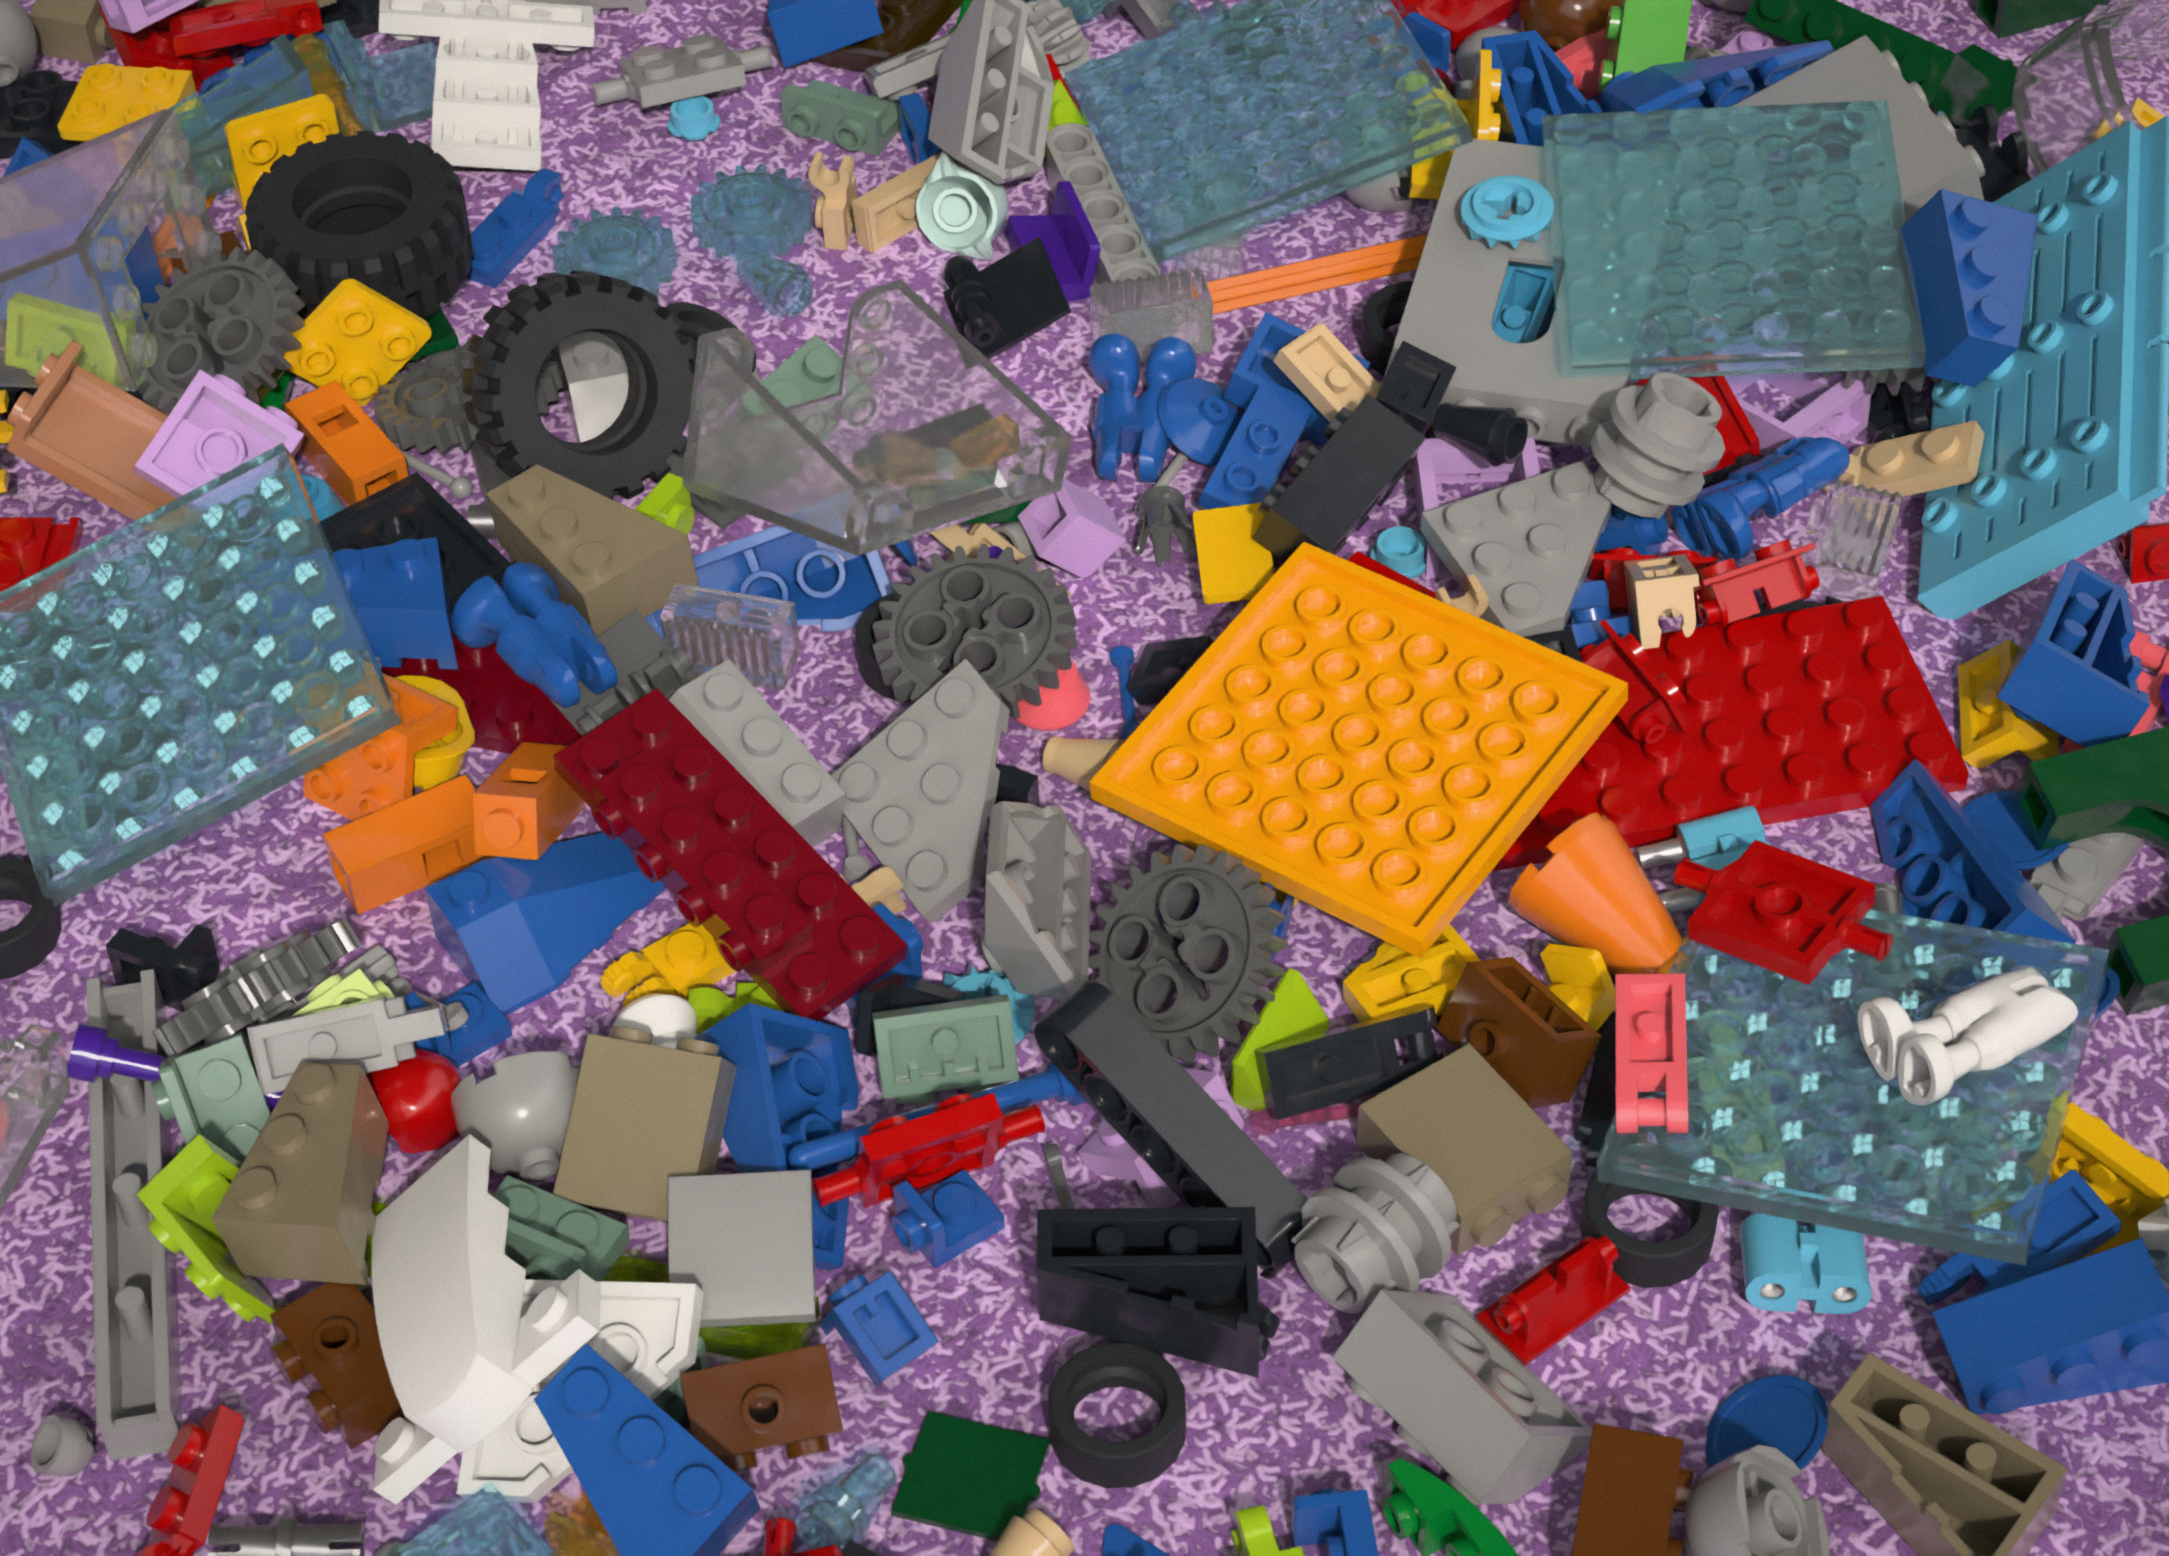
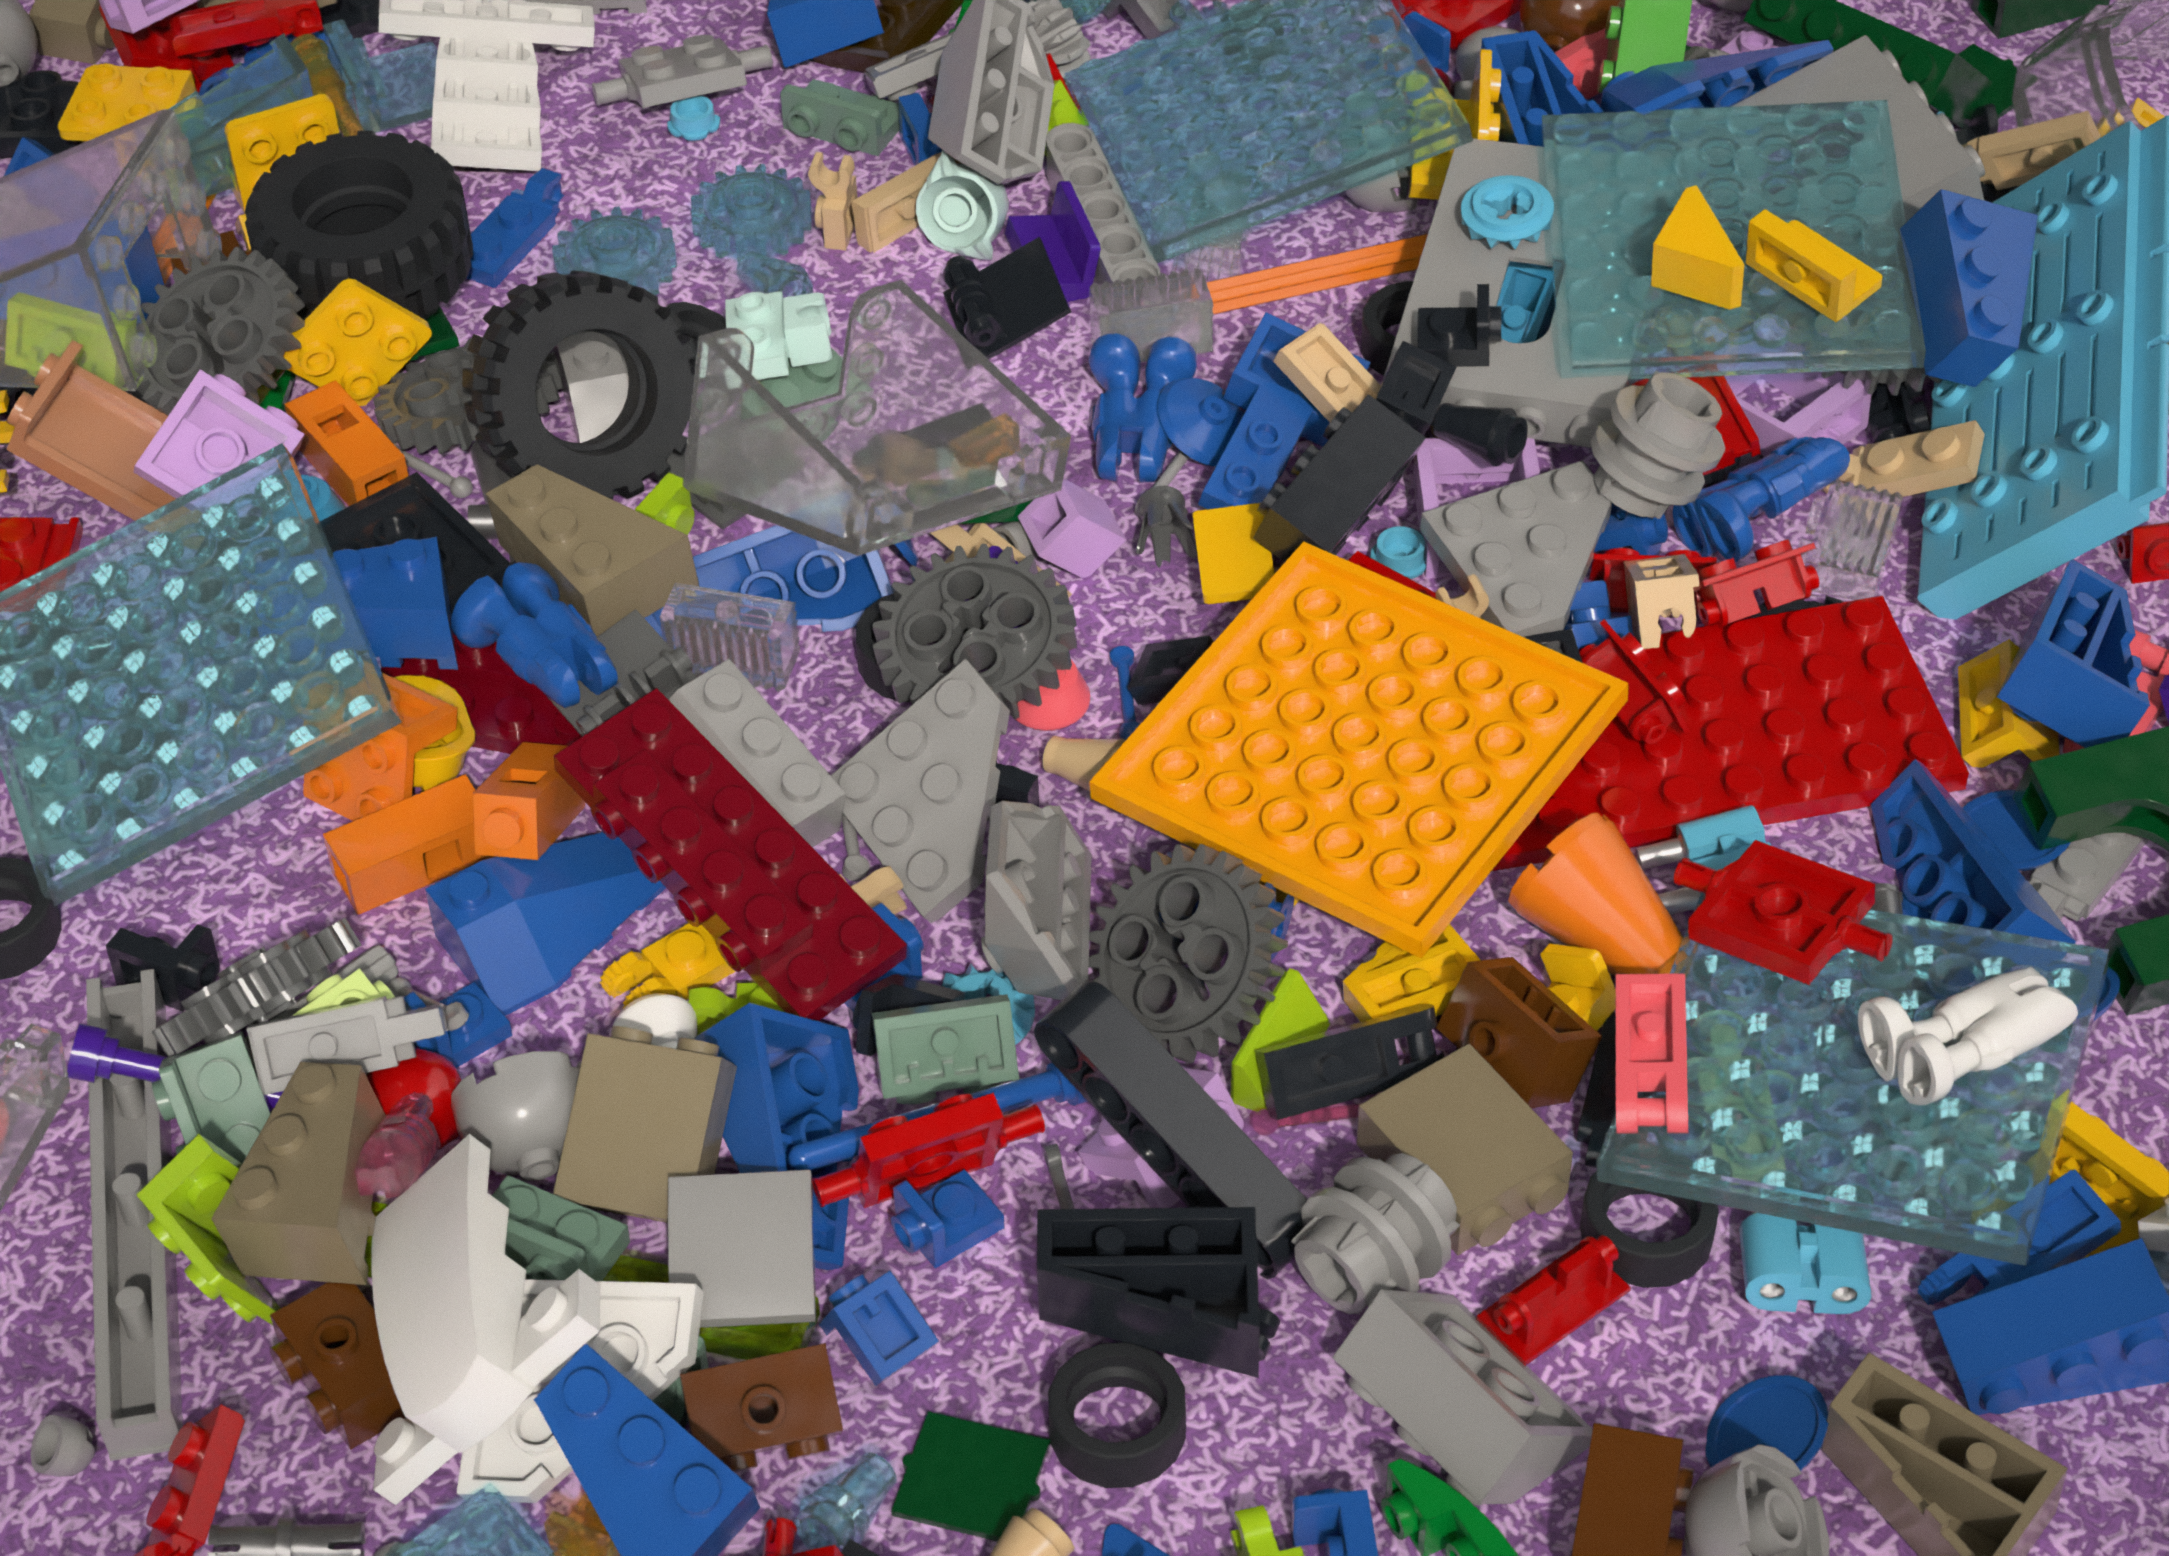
none -> clear pink hinge [355,1092,441,1198]
none -> light aqua plate [725,291,833,384]
none -> black bracket [1417,284,1502,367]
none -> yellow slope [1651,185,1744,310]
none -> yellow panel [1745,209,1883,323]
none -> tan hinge [1962,111,2101,190]

